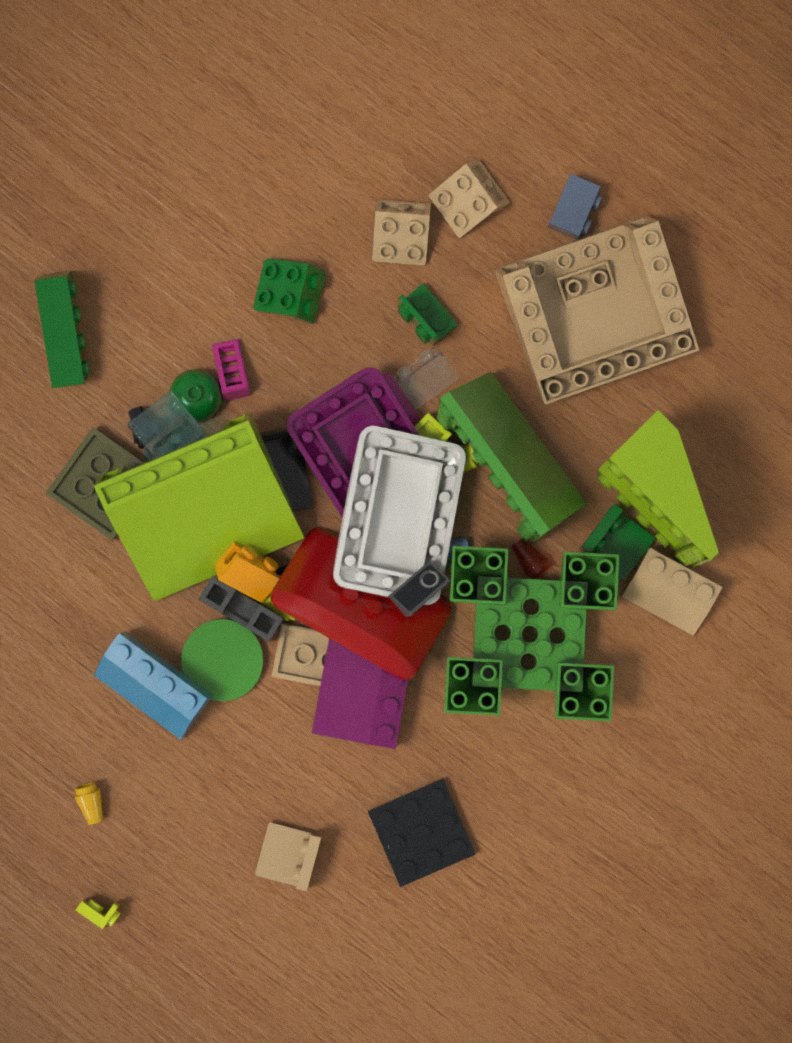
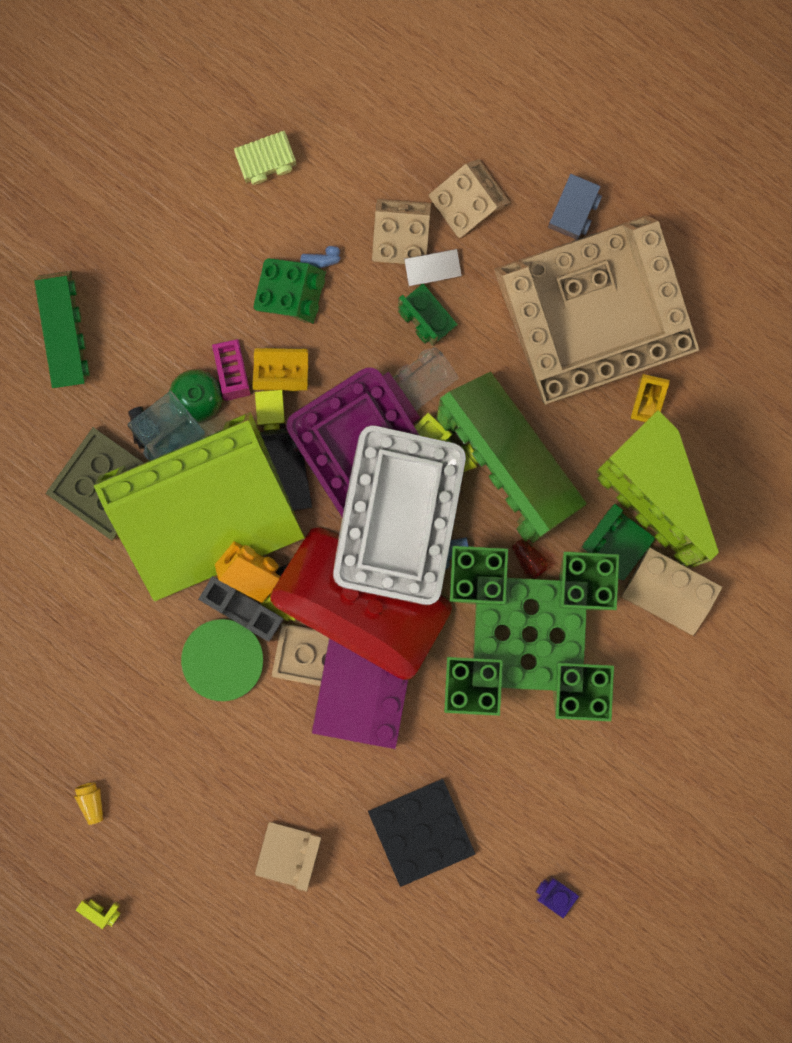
dark azure slope [94,631,213,740] -> none
slope [388,561,450,617] -> none
none -> yellowish green brick [234,131,296,185]
none -> yellow bracket [253,348,308,391]
none -> neon yellow brick [255,390,286,431]
none -> medium blue arm [300,246,341,268]
none -> white slope [404,249,462,286]
none -> dark purple bracket [535,876,579,918]
none -> yellow slope [630,374,670,422]

